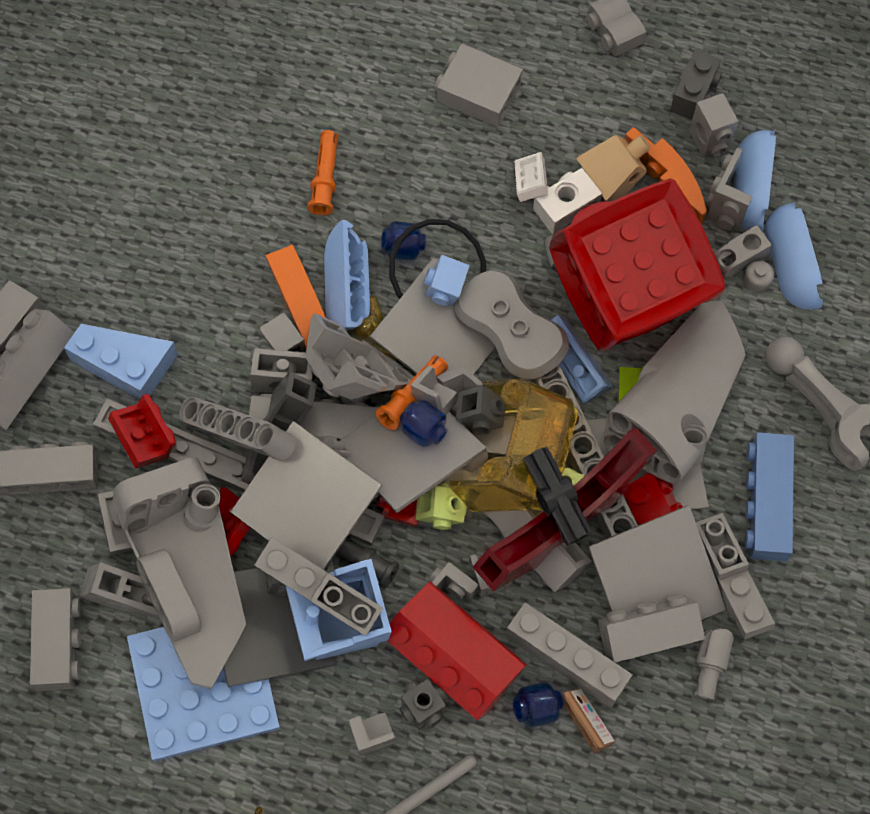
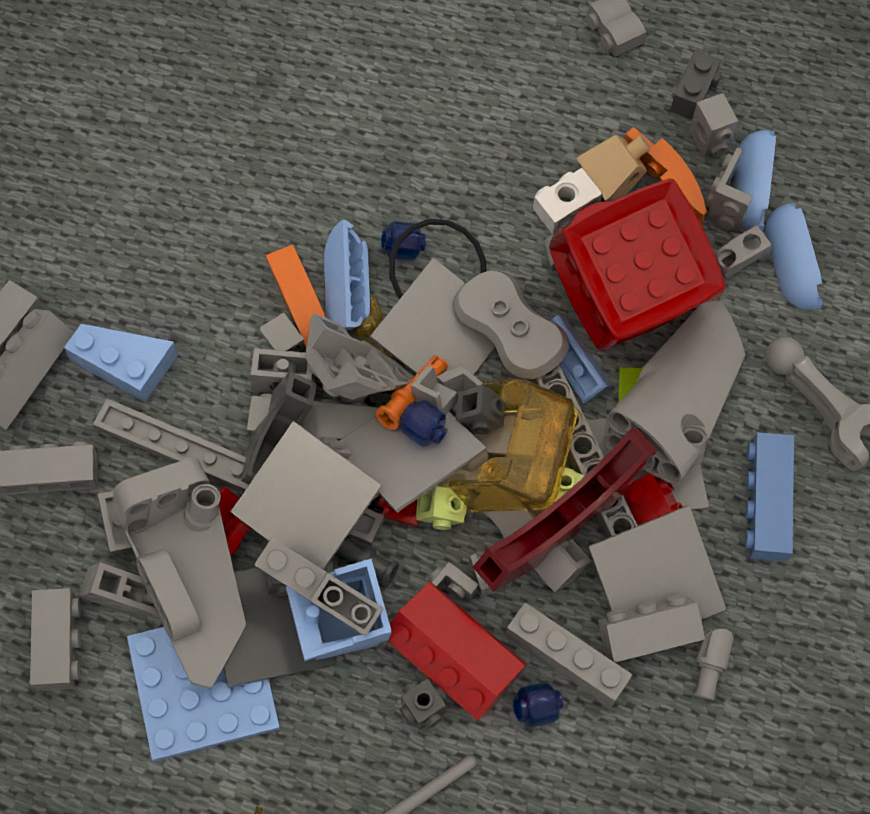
red bracket [108,394,176,469] -> none
light grey beam [179,397,296,461] -> none
orange pin [307,130,339,215] -> none
light grey panel [348,713,396,756] -> none
light blue brick [423,255,470,306] -> none
light grey brick [434,44,523,127] -> none
white plate [514,152,548,202] -> none
black piece [522,447,592,546] -> none
medium nougat slope [561,688,615,754] -> none
light grey slope [696,513,775,639] -> none
light grey piece [743,260,774,292] -> none

